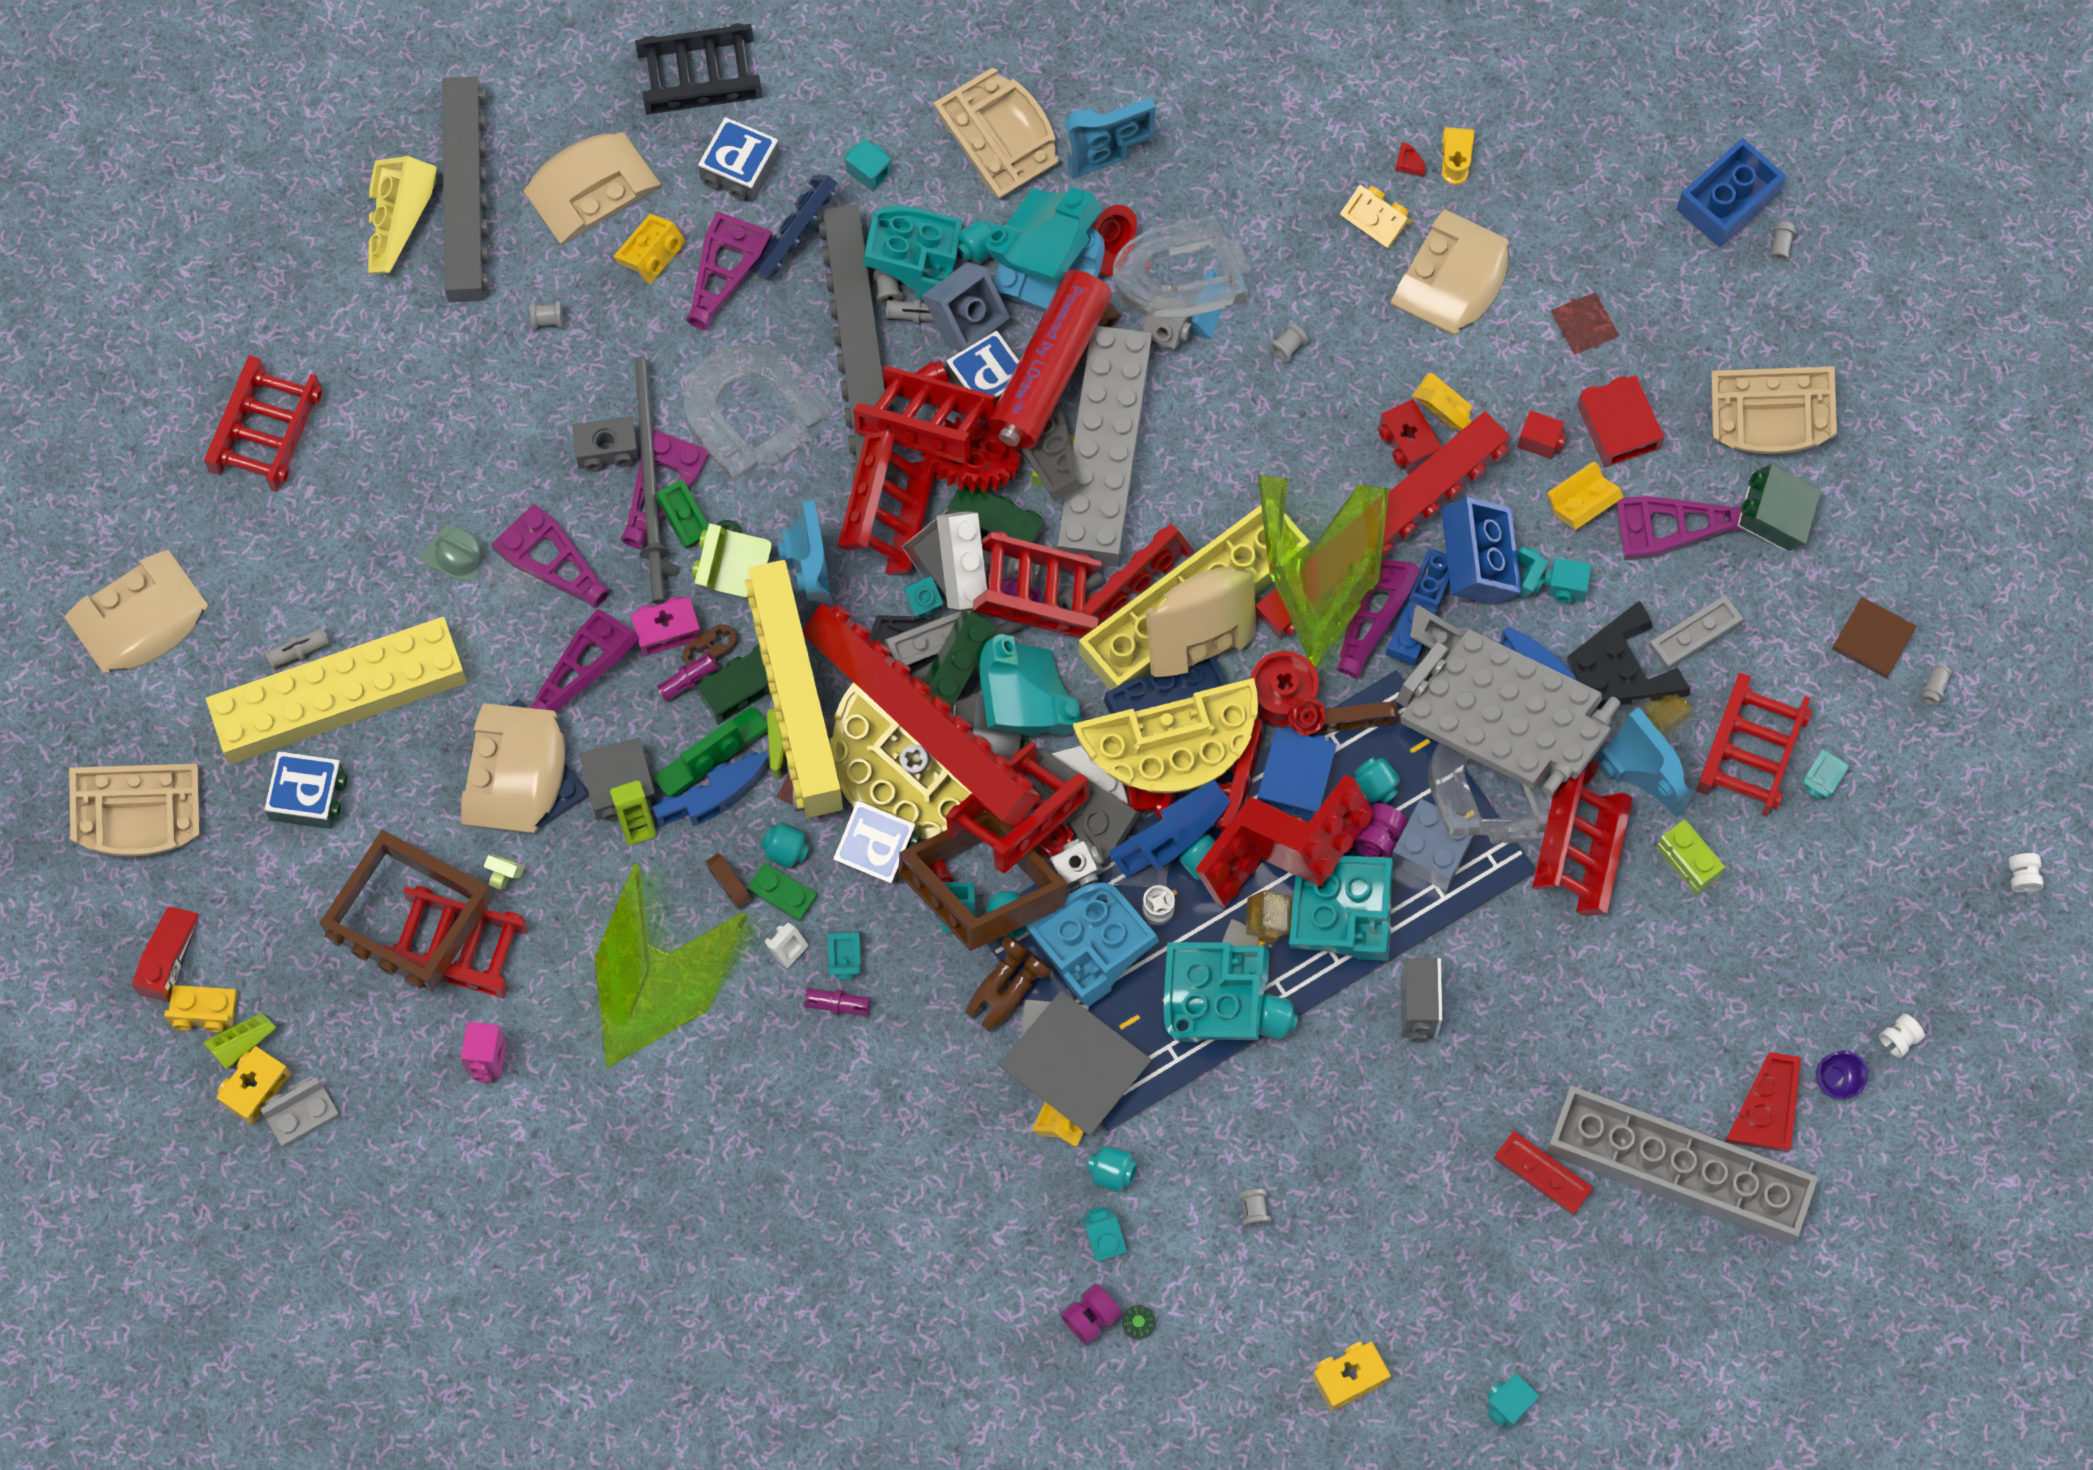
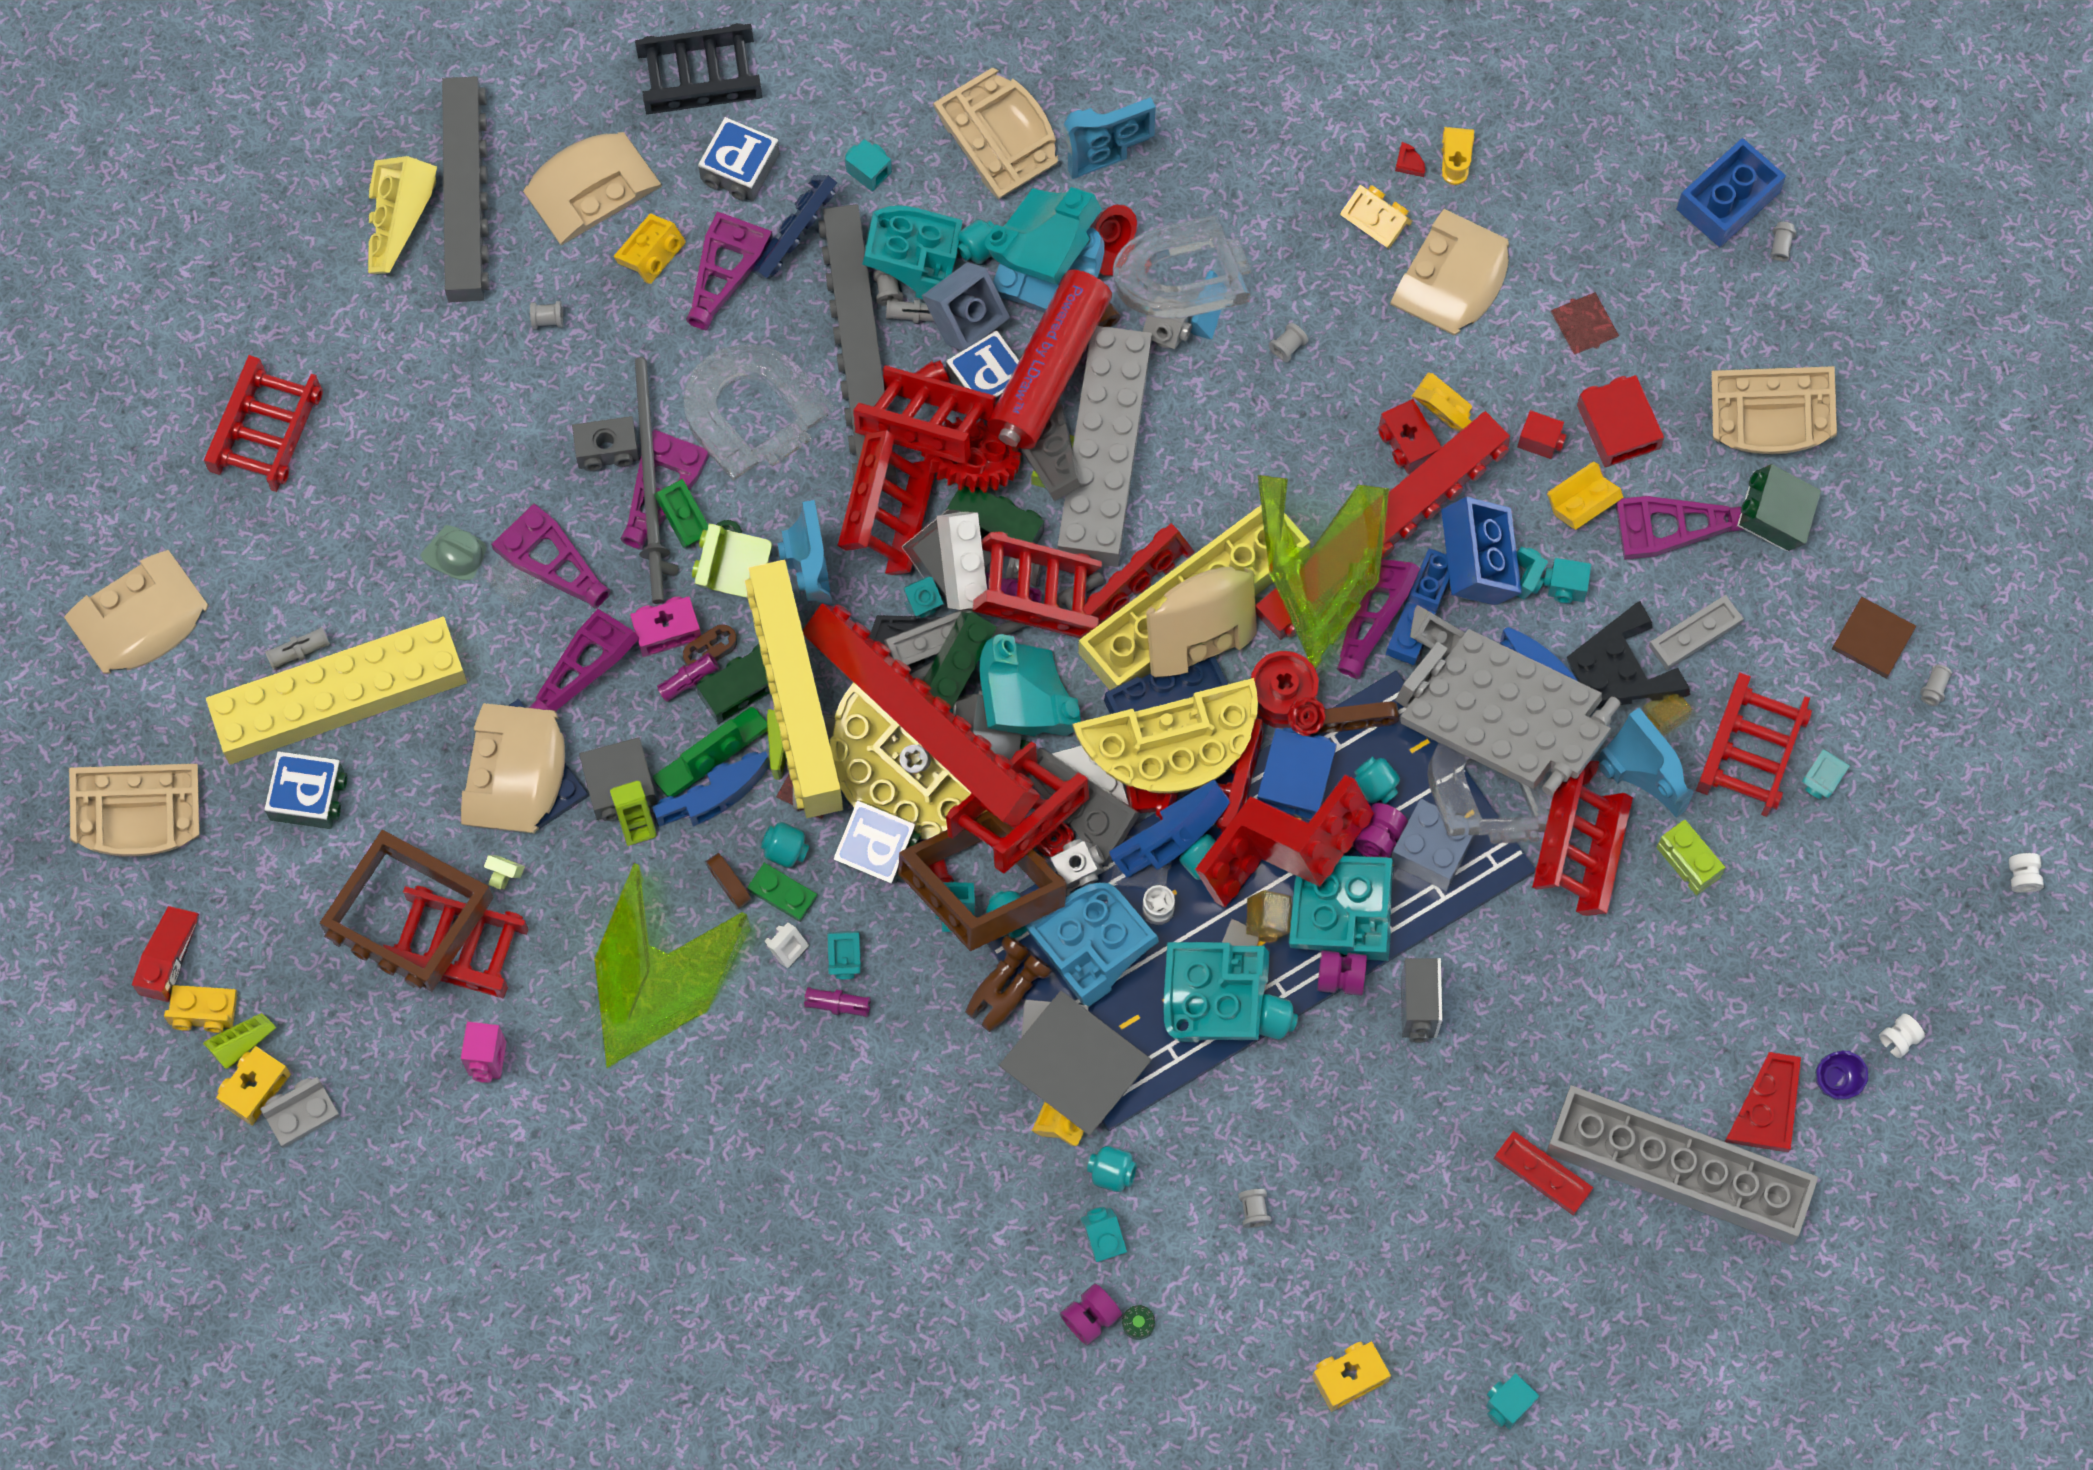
none -> magenta wheel [1317,950,1367,996]

